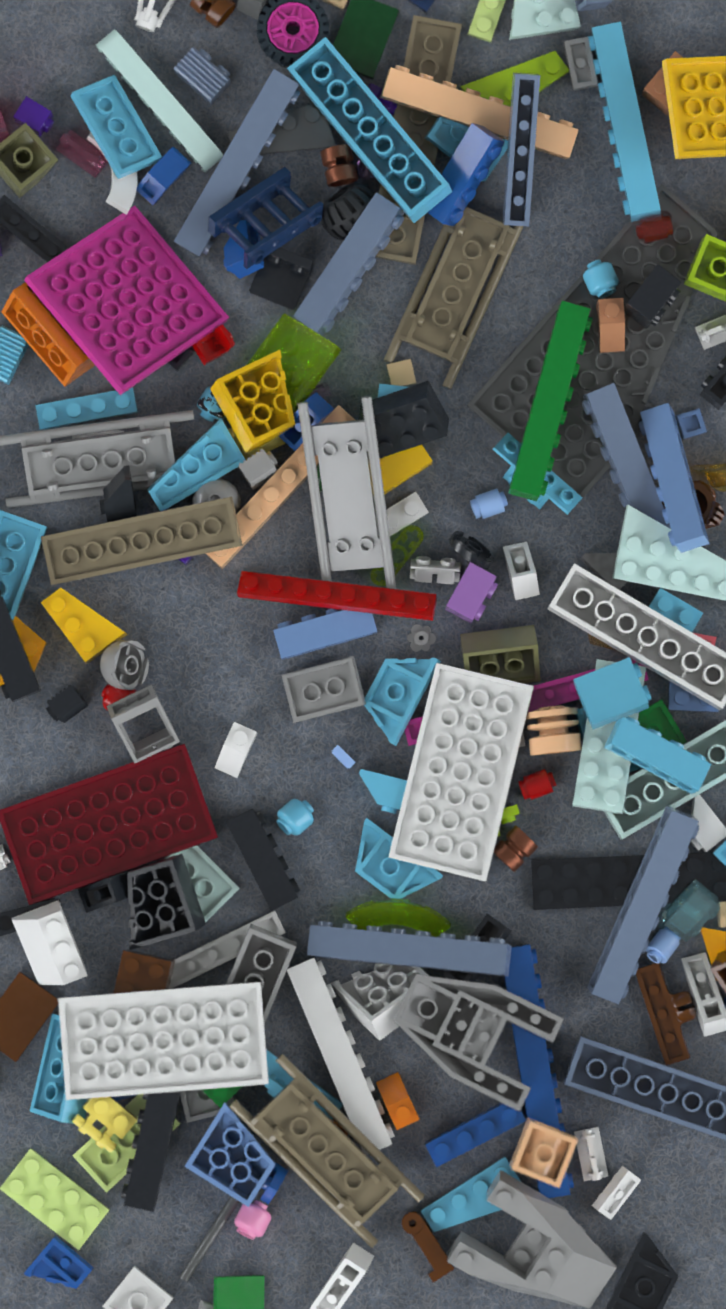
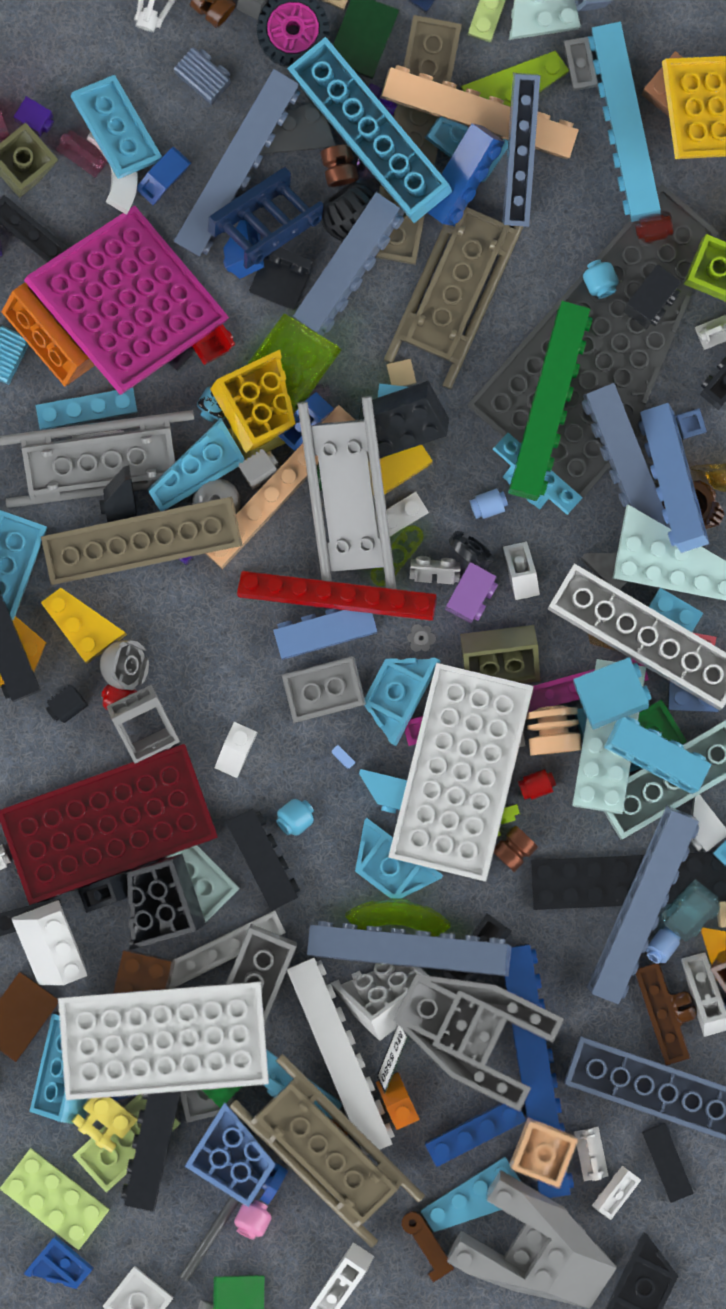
light aqua beam [96,29,223,172] -> none
nougat slope [596,298,625,353] -> none
none -> sticker [377,1024,408,1093]
none -> black tile [642,1123,694,1203]

